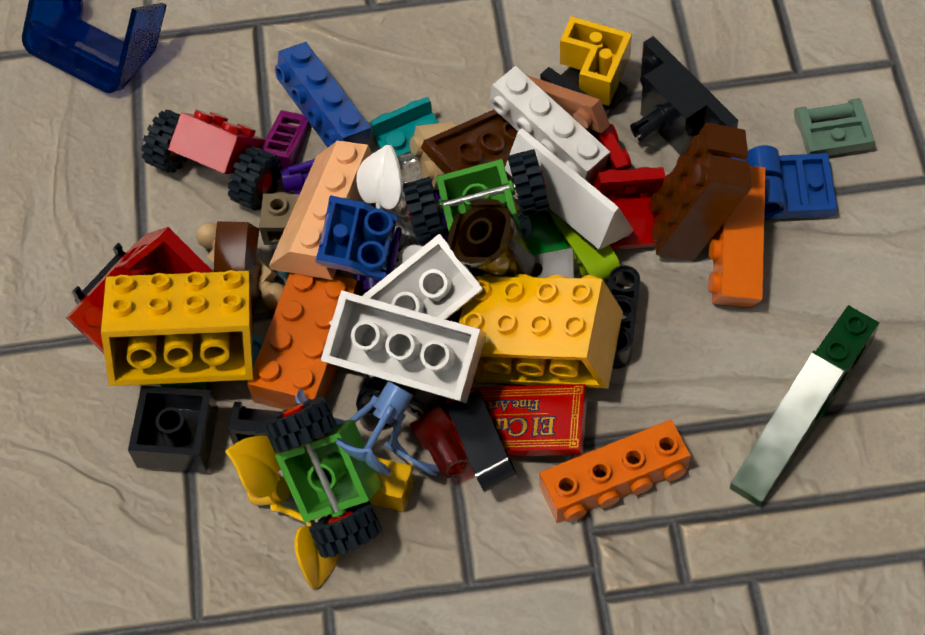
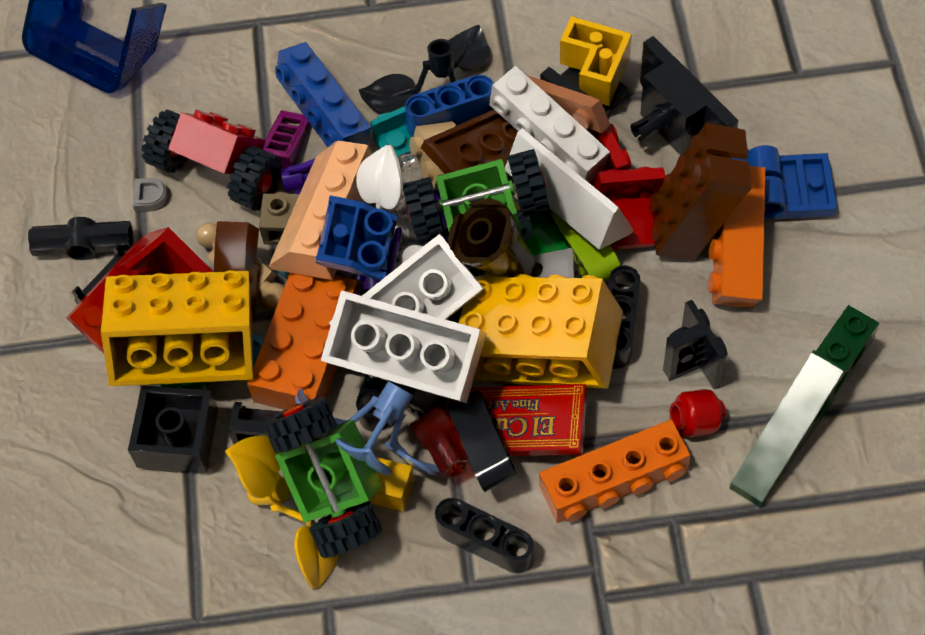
sand green plate [794,98,875,156] -> none
none -> black piece [28,217,134,260]
none -> light grey tile [133,178,168,212]
none -> black plant [359,24,490,113]
none -> blue beam [405,75,494,136]
none -> black beam [435,498,534,574]
none -> black bracket [663,300,728,389]
none -> red head [669,389,726,438]

